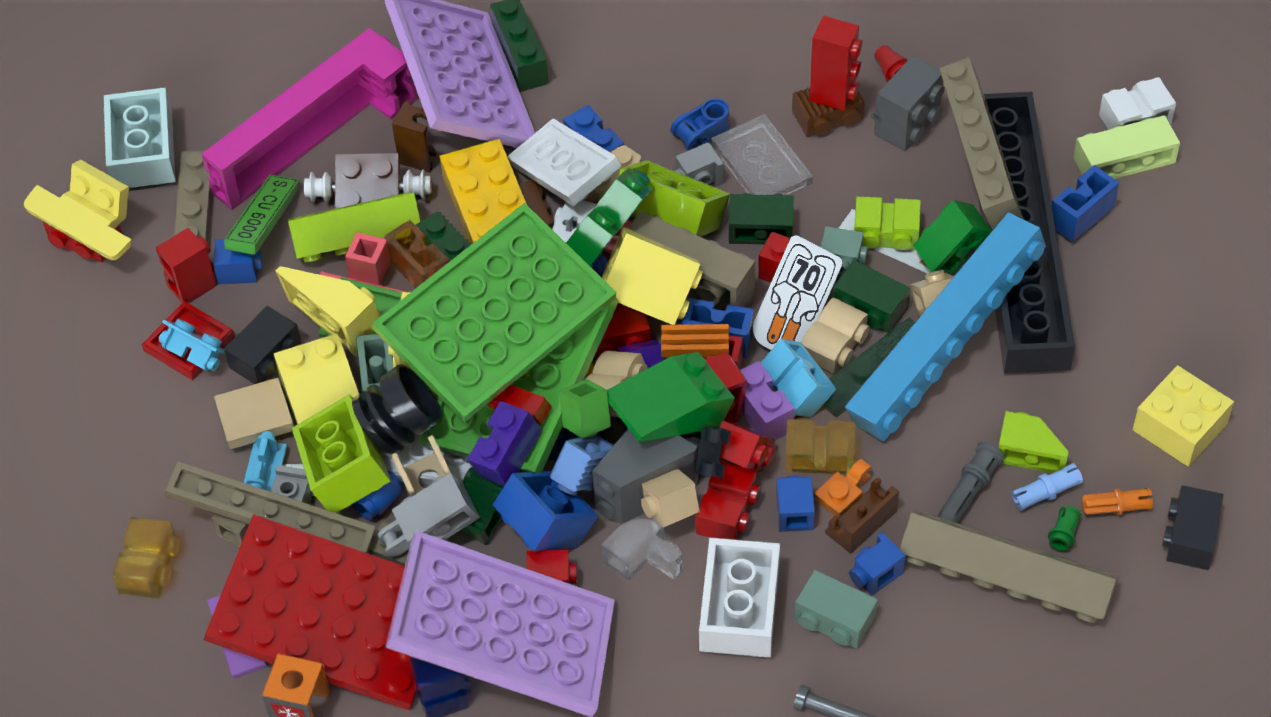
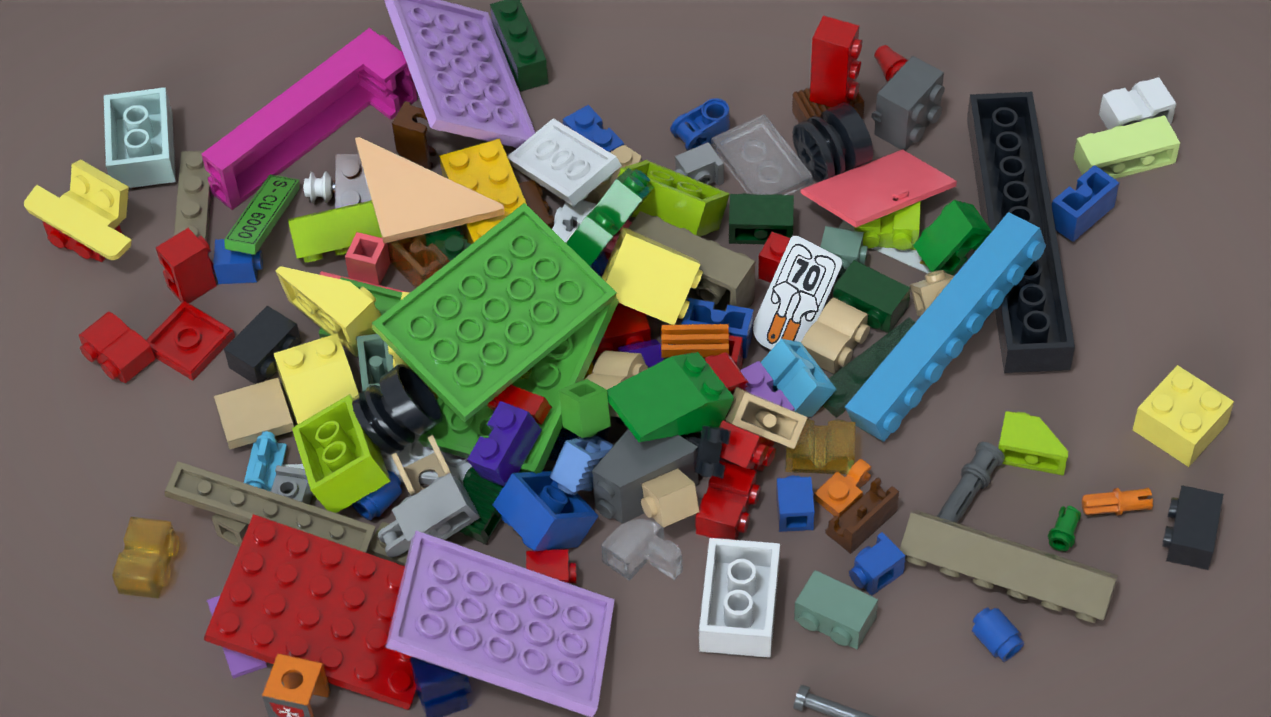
medium azure hinge [159,318,225,371] -> none
dark tan brick [940,57,1024,231] -> none
light blue pin [1011,463,1083,511] -> none
none -> red brick [78,311,155,383]
none -> light nougat tile [355,137,505,243]
none -> tan slope [725,387,807,449]
none -> black wheel [792,102,873,183]
none -> coral container [801,149,957,227]
none -> blue brick [972,608,1025,662]

